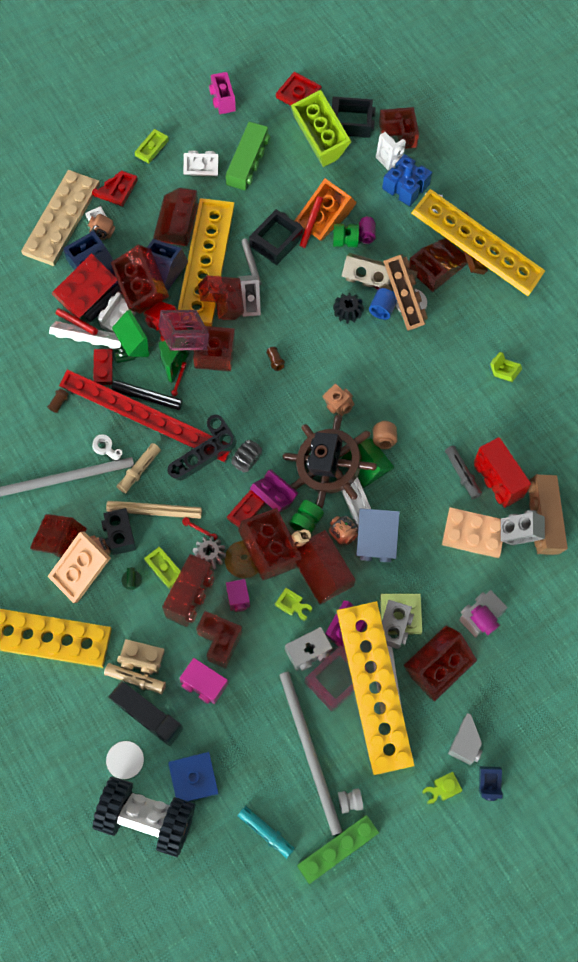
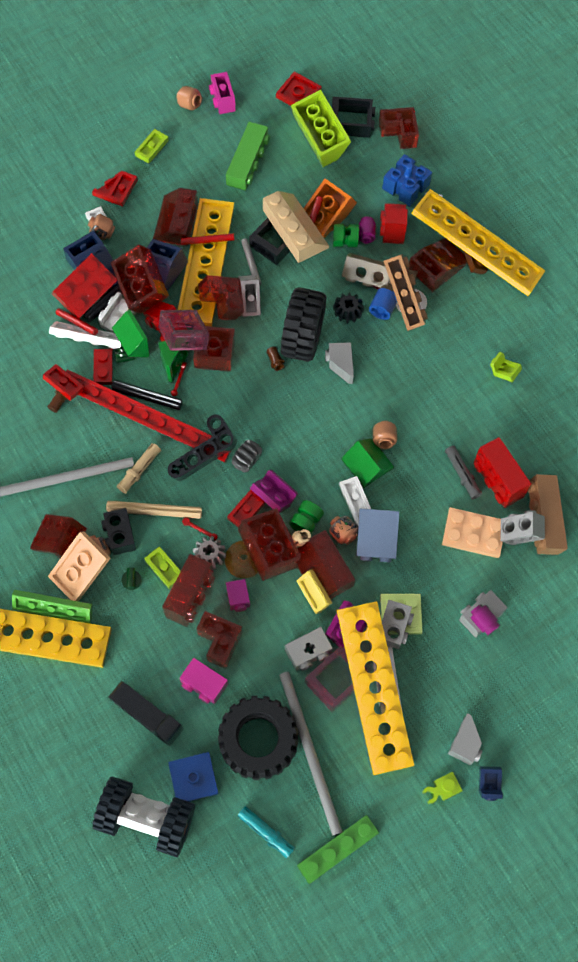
tan plate [21,170,100,266] -> none
white plate [92,434,122,461] -> none
tan pin [104,663,166,695] -> none
white sticker [106,741,144,779] -> none
tan bracket [117,639,165,675] -> none
white bracket [183,151,219,176] -> none
lime plate [275,588,313,621] -> none
reddish brown brick [282,415,377,509] -> none
nougat brick [322,383,355,417] -> none
light grey wheel [338,788,363,814] -> none
white bracket [376,132,406,171] -> none
clear red slope [404,625,477,701] -> none
none -> bright green plate [12,589,92,623]
none -> red plate [43,364,84,401]
none -> nougat head [176,86,202,110]
none -> red bar [181,233,234,245]
none -> black tyre [218,695,298,780]
none -> tan slope [263,191,329,263]
none -> black tyre [281,287,327,362]
none -> light yellow tile [296,569,332,614]
none -> light grey slope [325,342,354,384]
none -> red brick [380,203,408,244]

